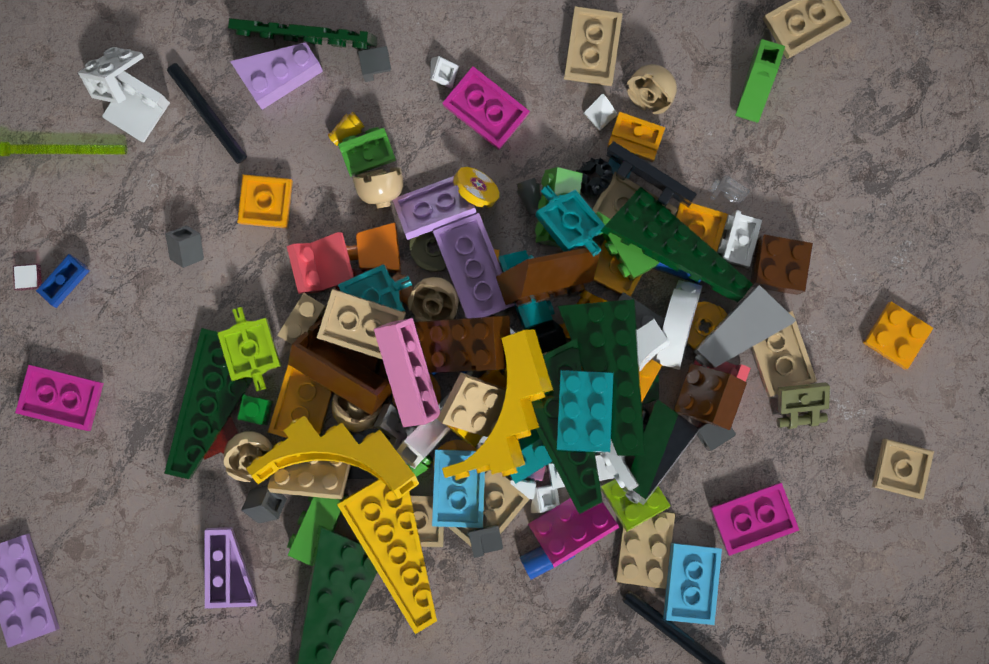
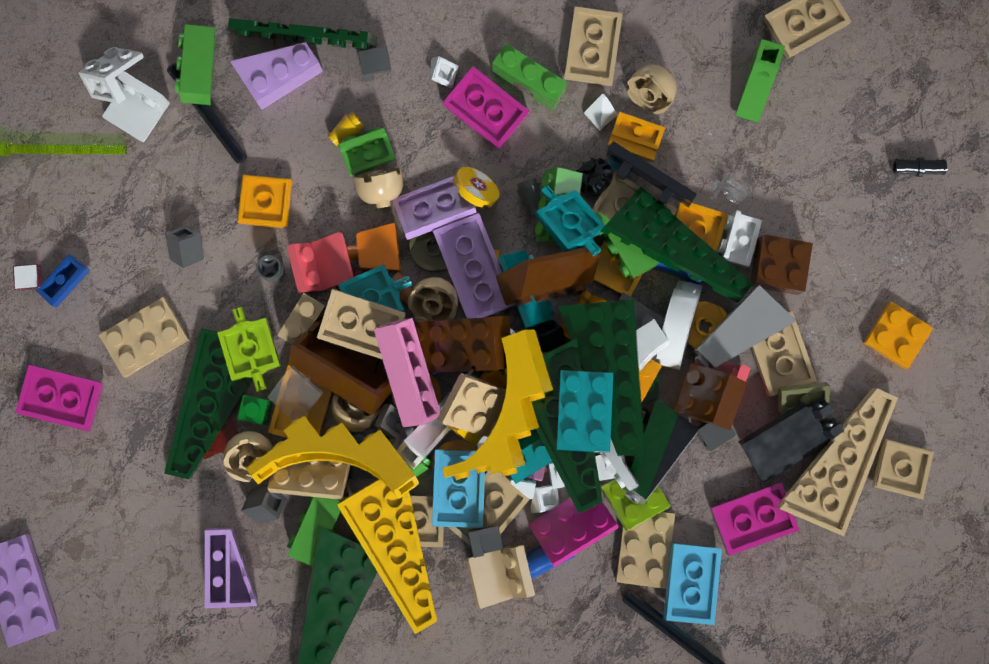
none -> tan plate [99,297,190,378]
none -> bright green brick [175,24,215,105]
none -> dark grey wheel [256,255,285,282]
none -> clear piece [267,365,323,420]
none -> tan bracket [466,545,535,609]
none -> bright green arch [492,43,568,111]
none -> black tile [738,398,844,483]
none -> tan wing [776,388,898,536]
none -> black pin [893,157,947,177]

